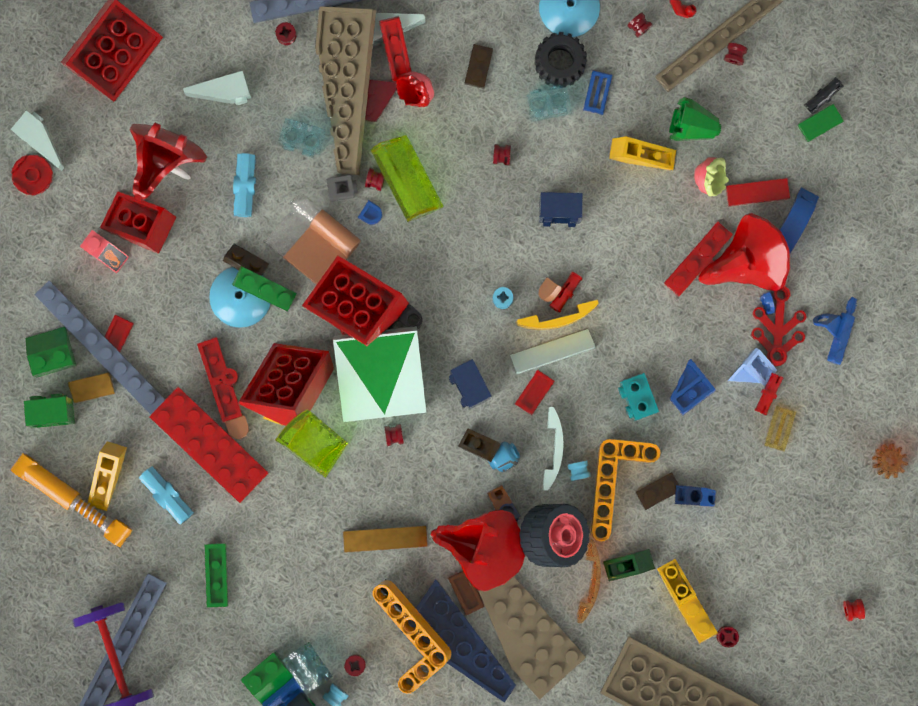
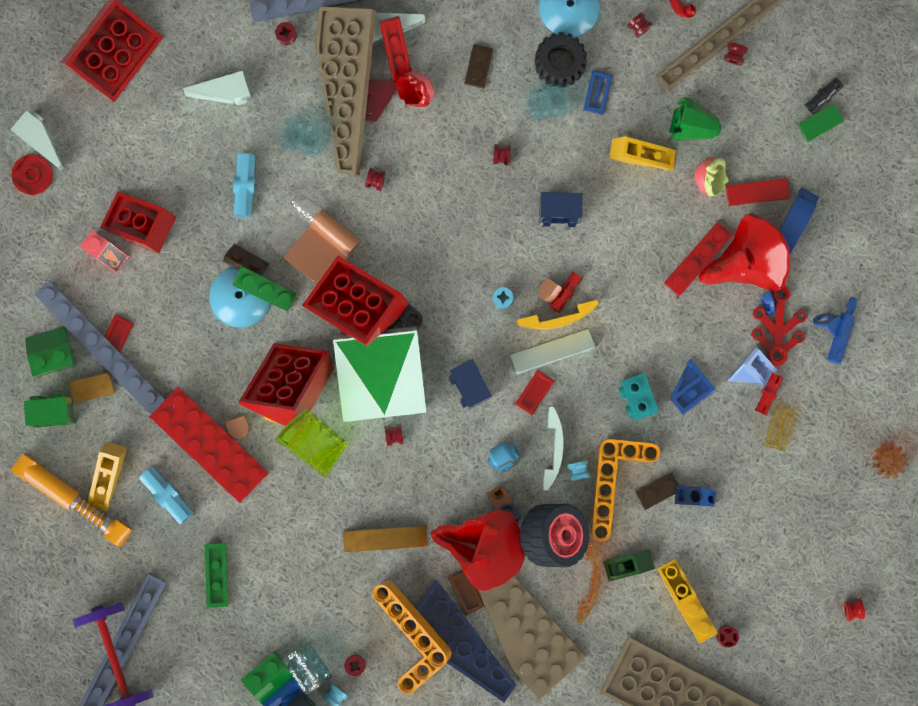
red animal [130,122,207,202] -> none
red hinge [197,337,243,423] -> none
dark grey brick [326,175,358,202] -> none
blue tile [358,200,382,225] -> none
clear neon green slope [370,135,444,222] -> none
dark brown plate [458,428,501,462] -> none

